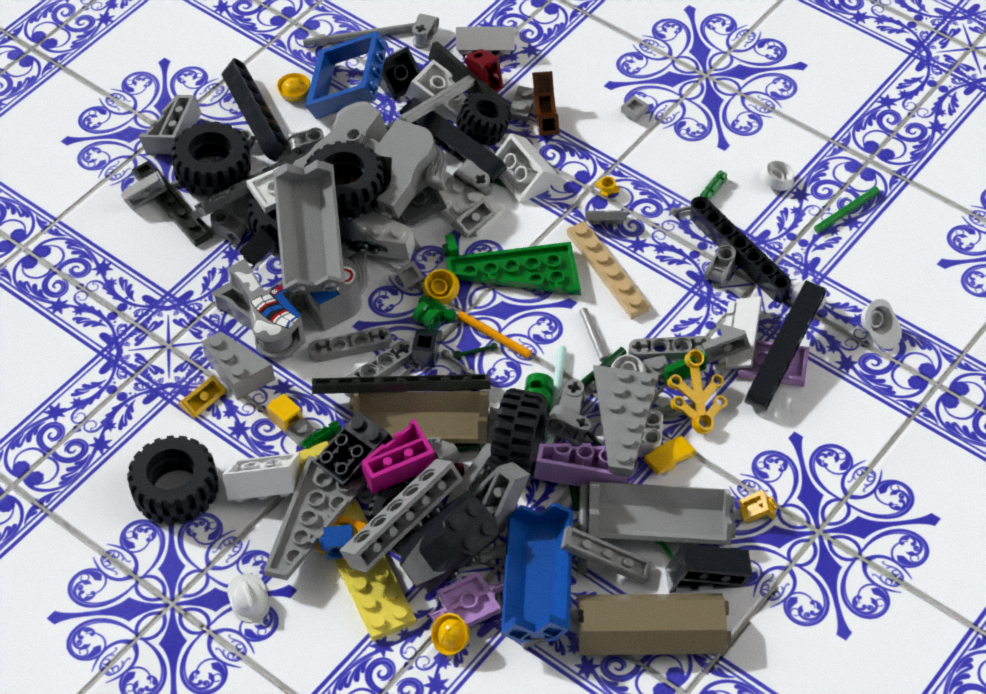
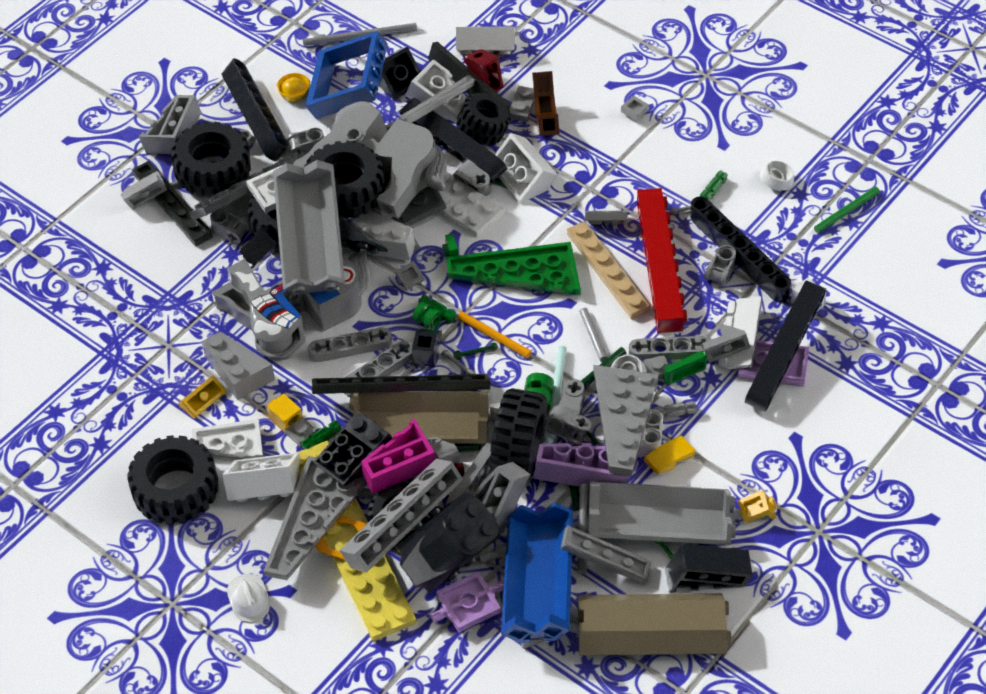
blue brick [320,524,354,560] -> none
light grey piece [412,13,439,49] -> none
yellow hat [423,269,460,304] -> none
yellow hat [431,613,470,656] -> none
light grey slope [450,198,496,238] -> none
yellow plate [596,176,619,197] -> none
yellow plant [667,349,727,435] -> none
white piece [861,299,902,349] -> none
none -> white wing [192,419,263,459]
none -> red brick [637,188,687,333]

